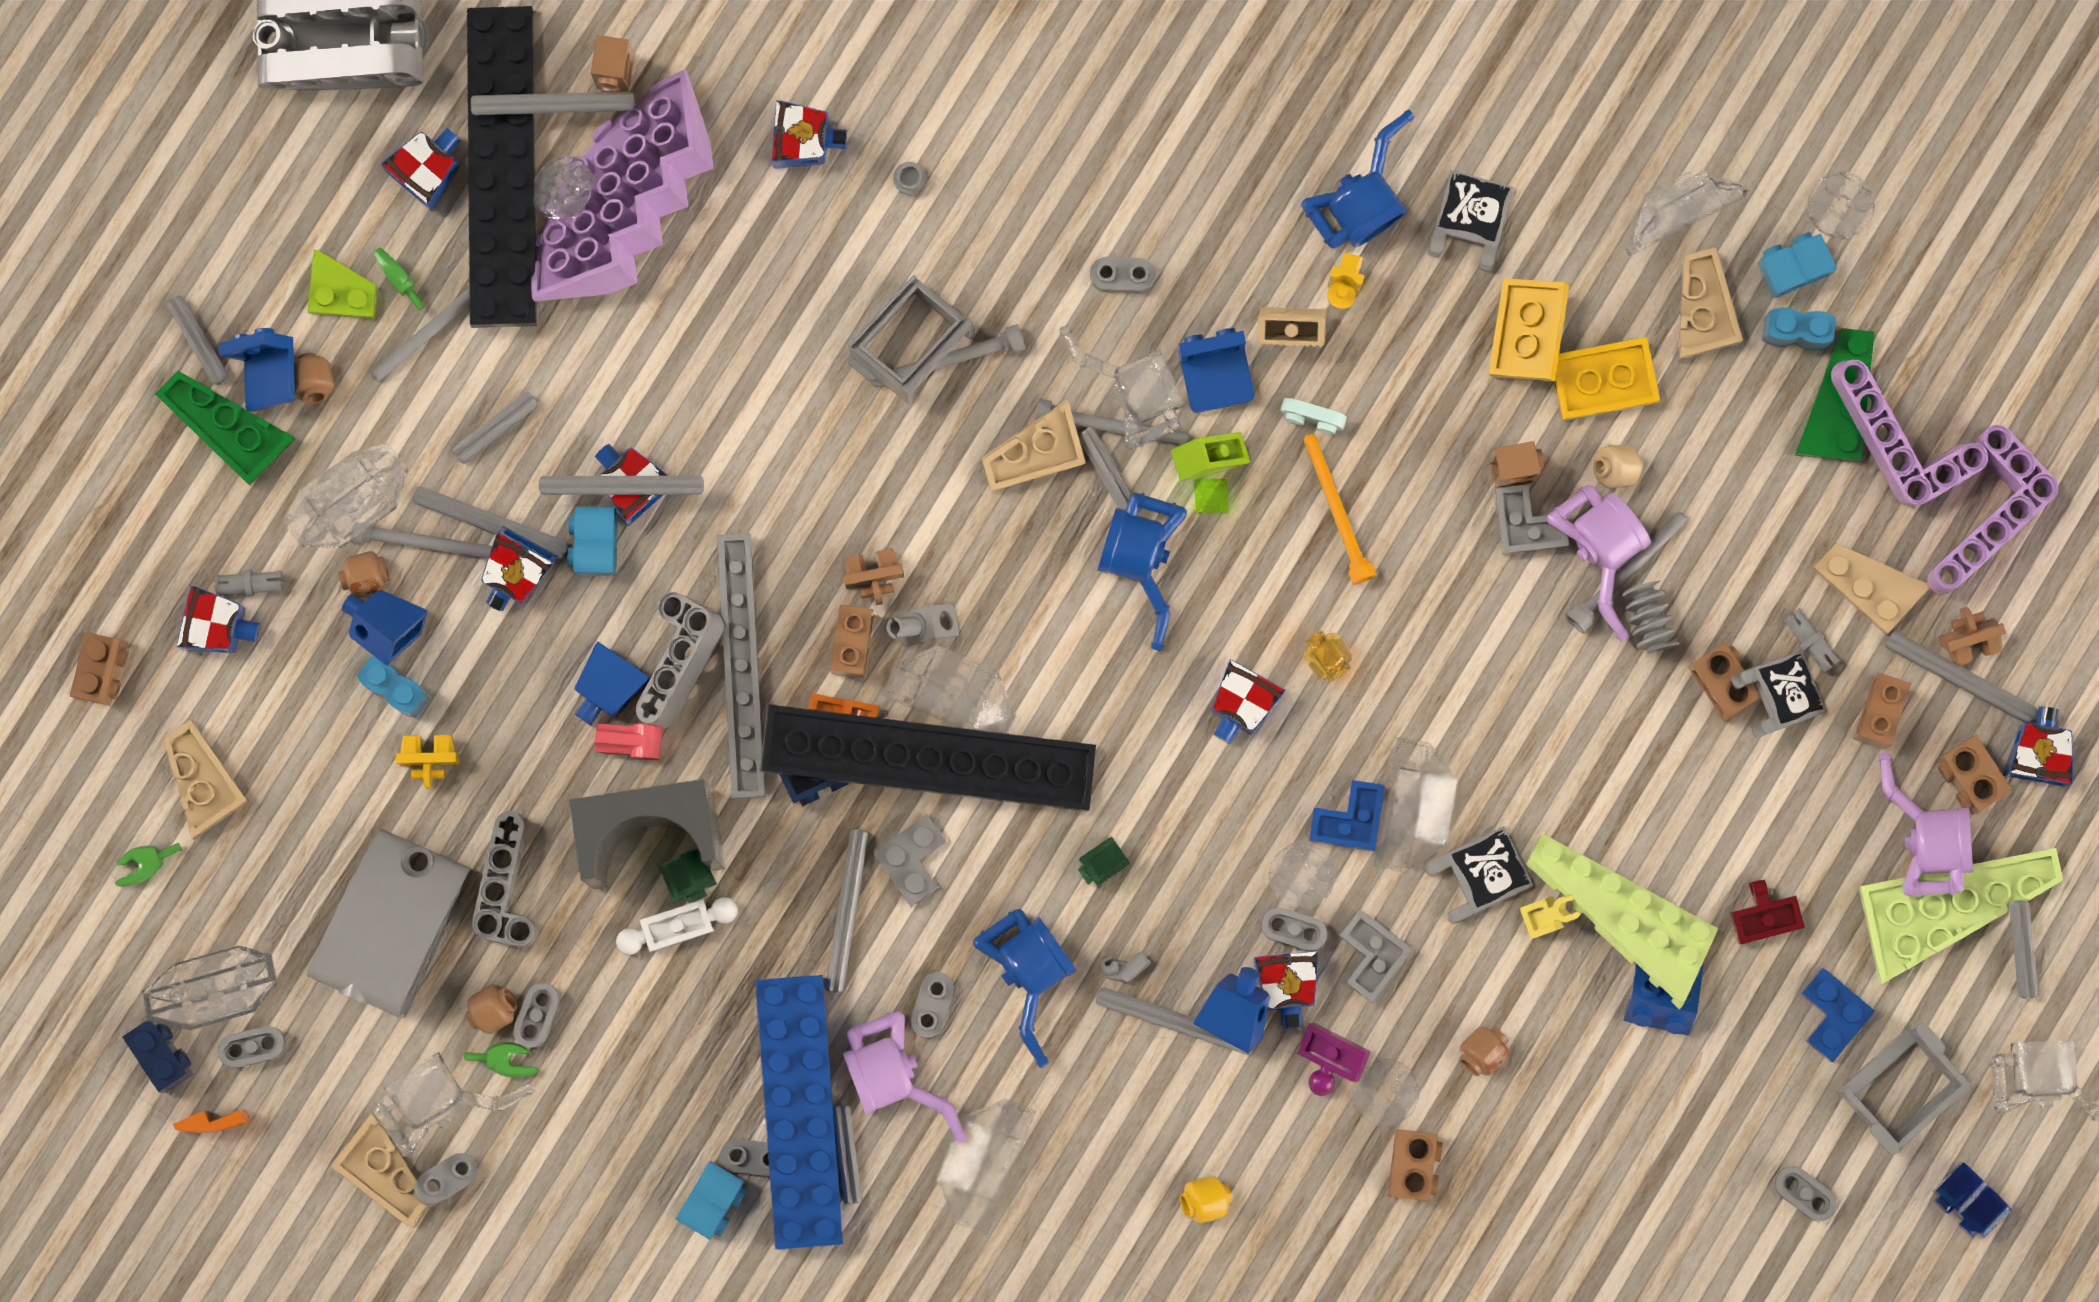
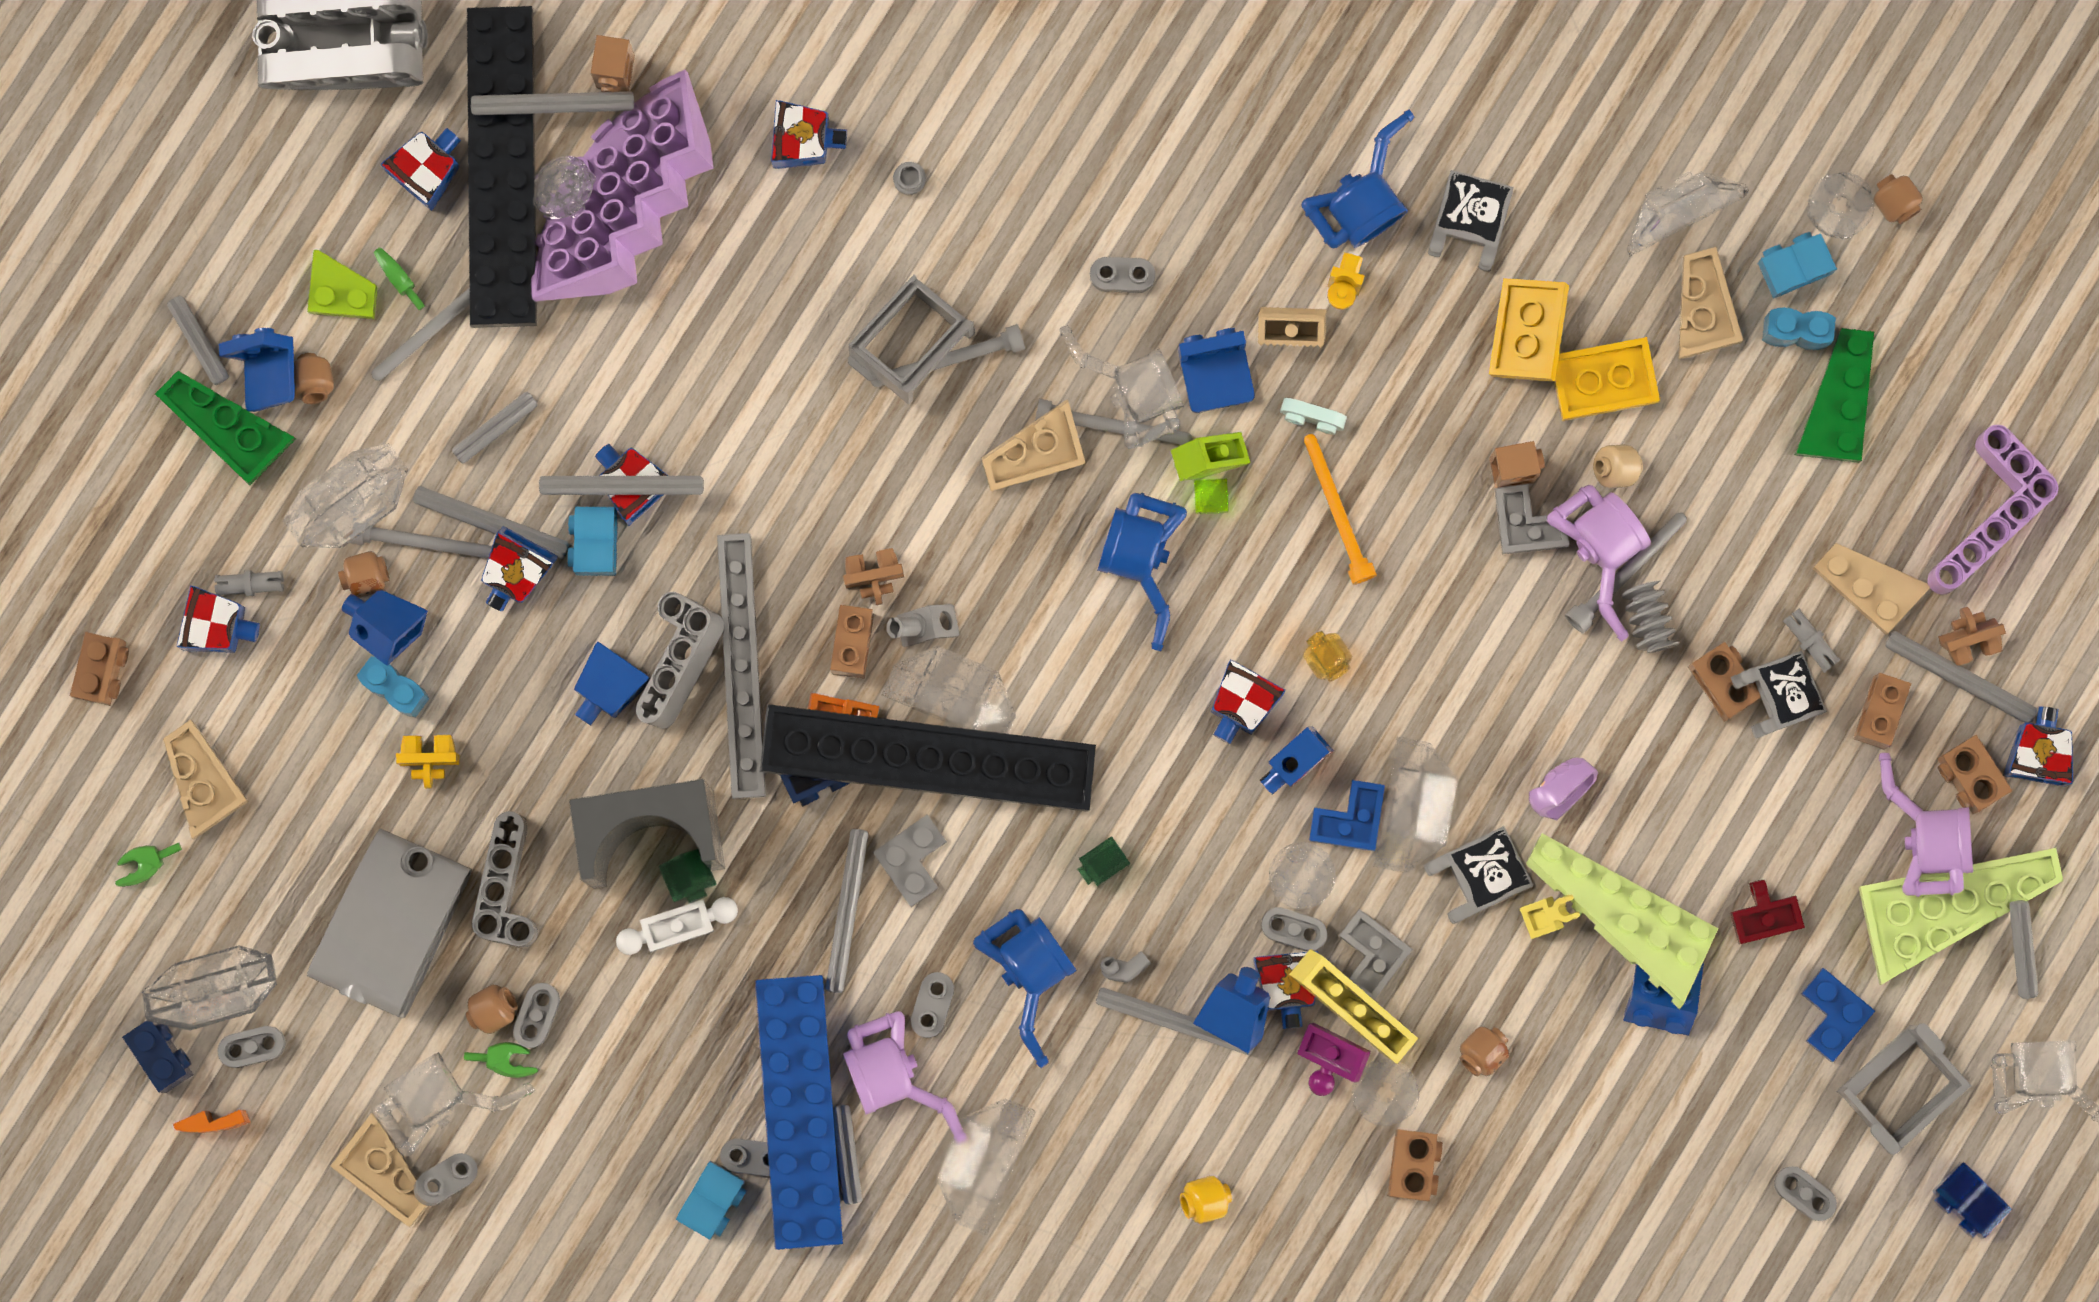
coral piece [595,724,663,760] -> none
light grey axle [1078,427,1132,510] -> none
lavender beam [1831,360,1988,505] -> none
none -> blue torso [1260,726,1334,795]
none -> light yellow brick [1289,949,1418,1064]
none -> lavender piece [1529,757,1598,821]
none -> medium nougat head [1873,174,1923,225]

